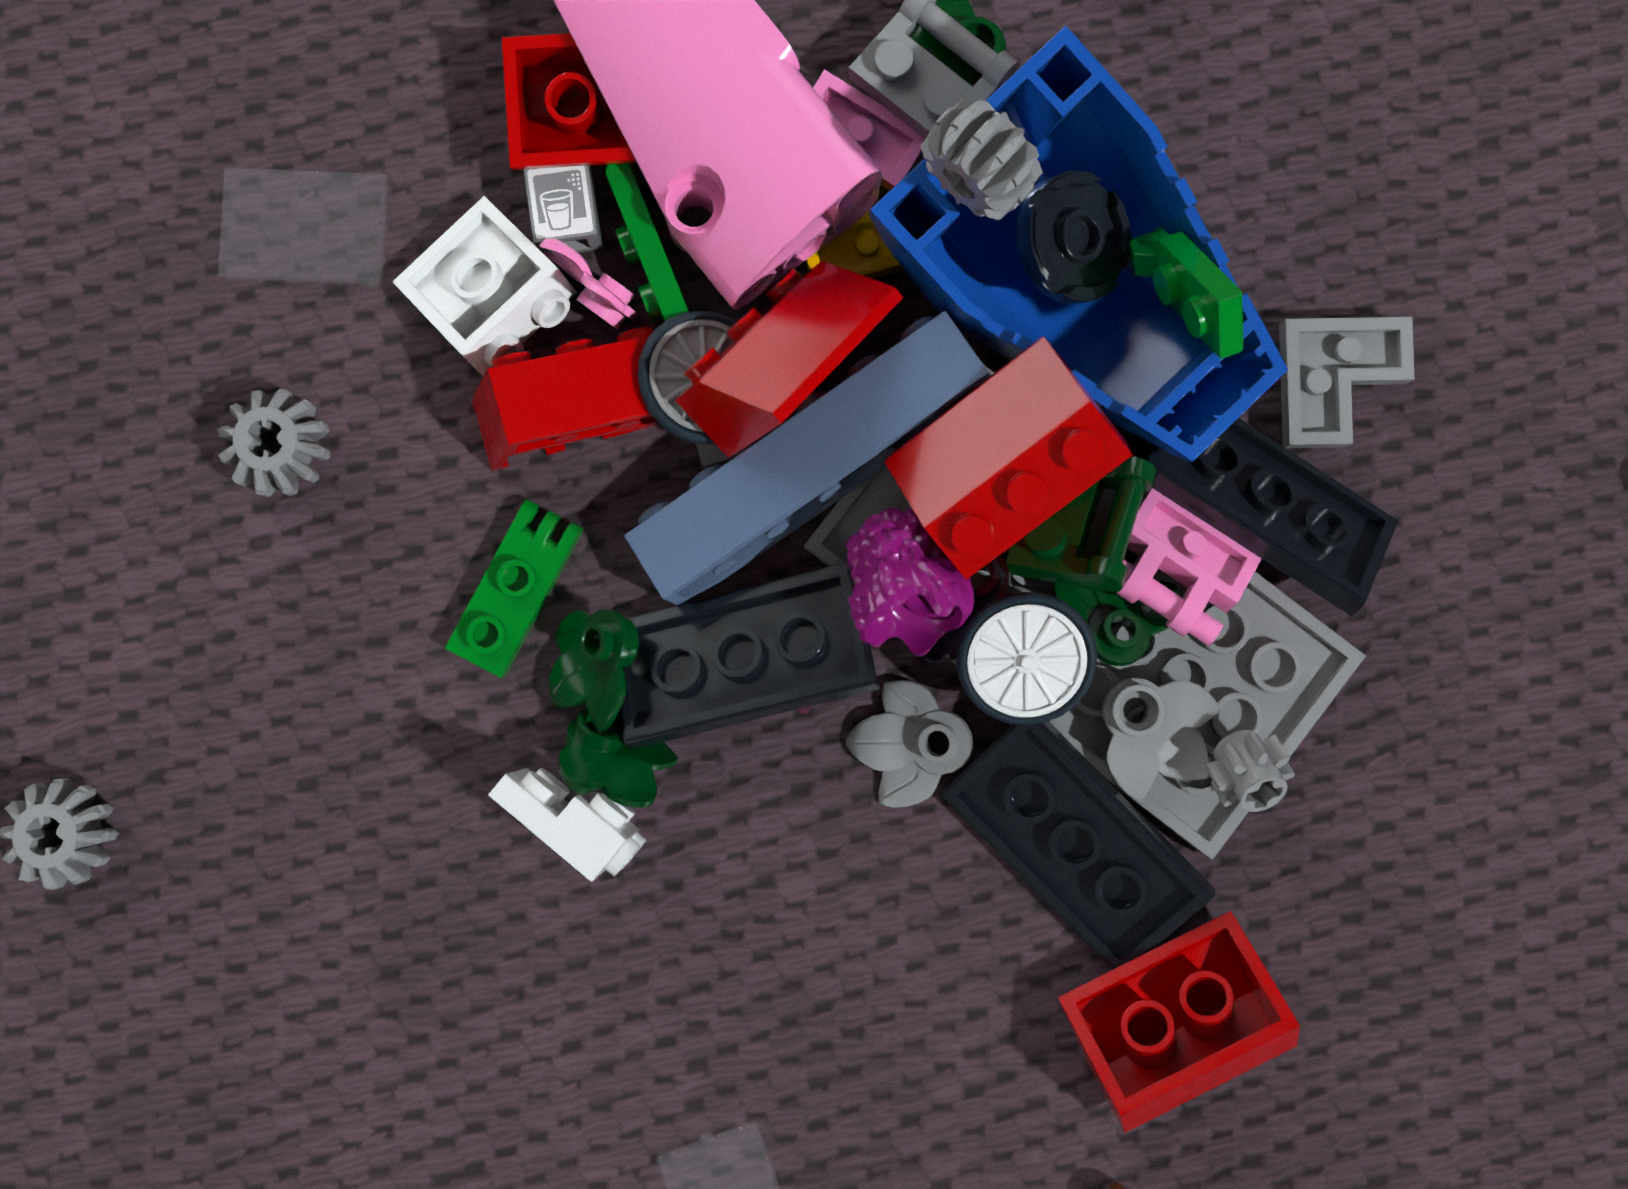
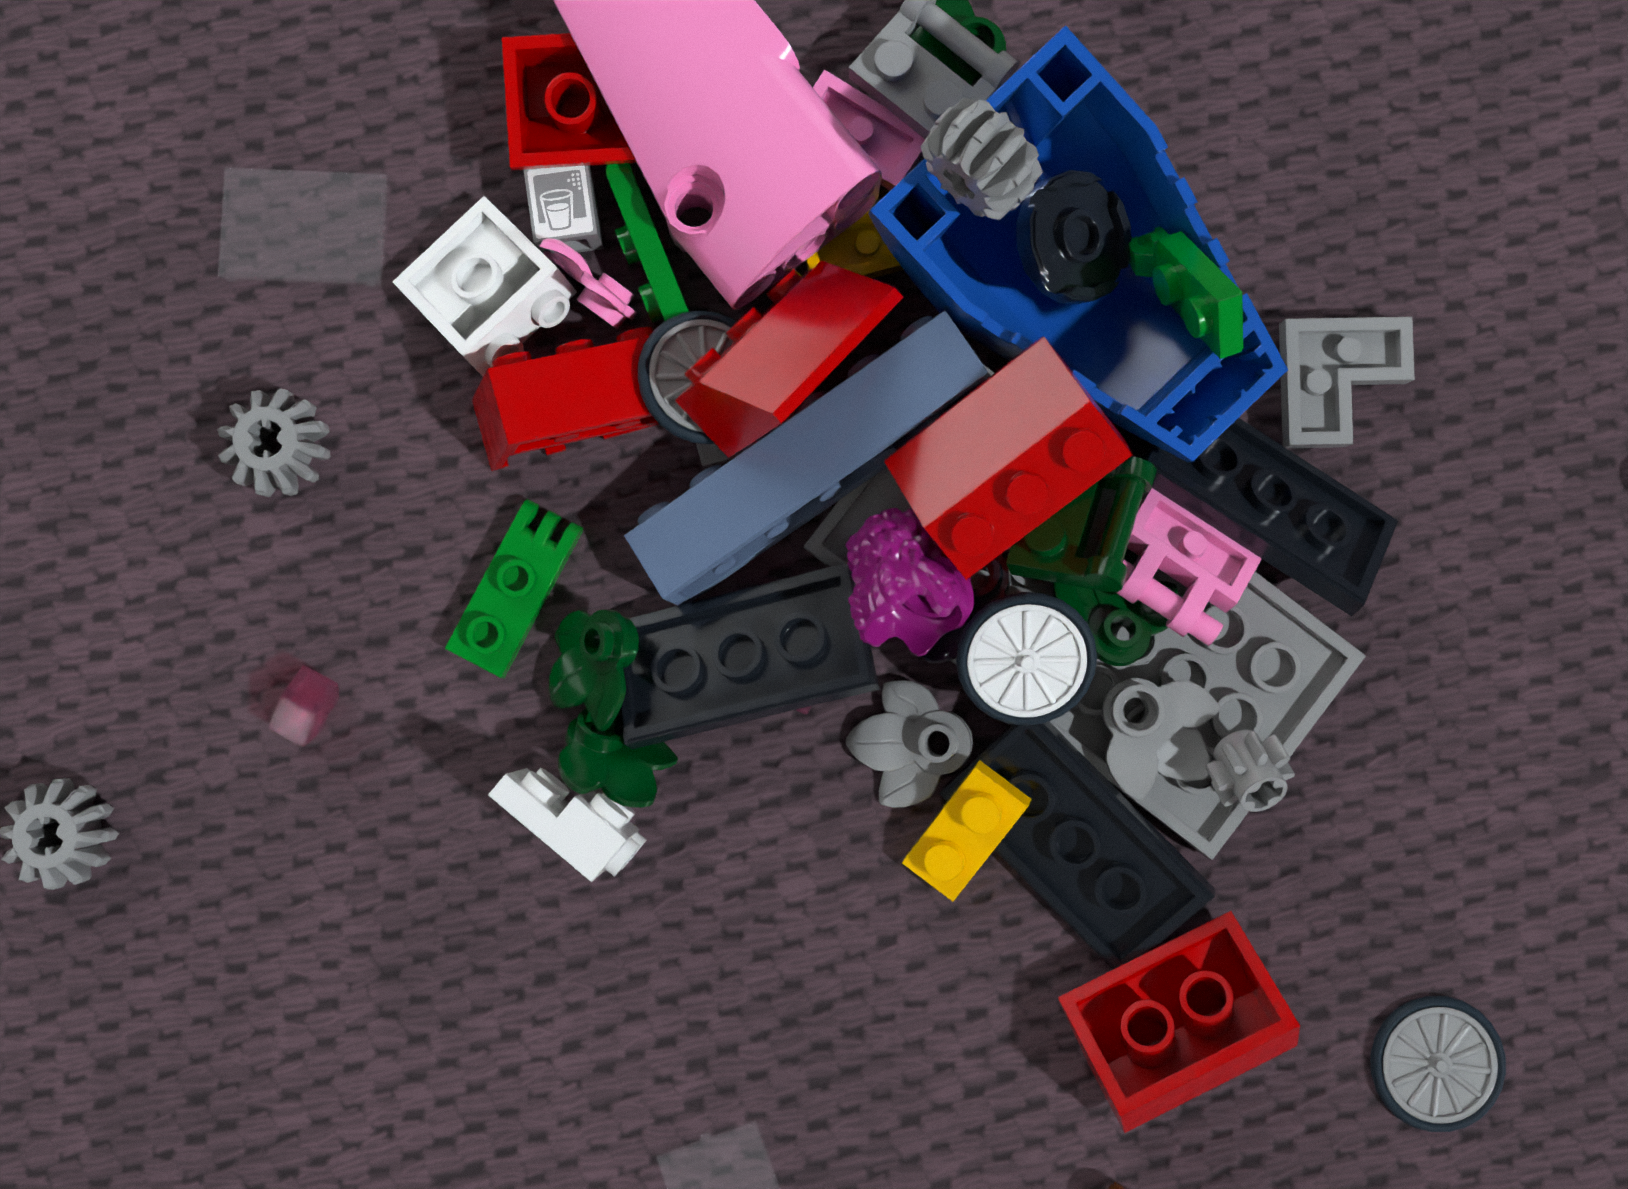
none -> clear pink piece [269,665,339,747]
none -> yellow plate [902,760,1031,902]
none -> light grey wheel [1370,996,1506,1132]

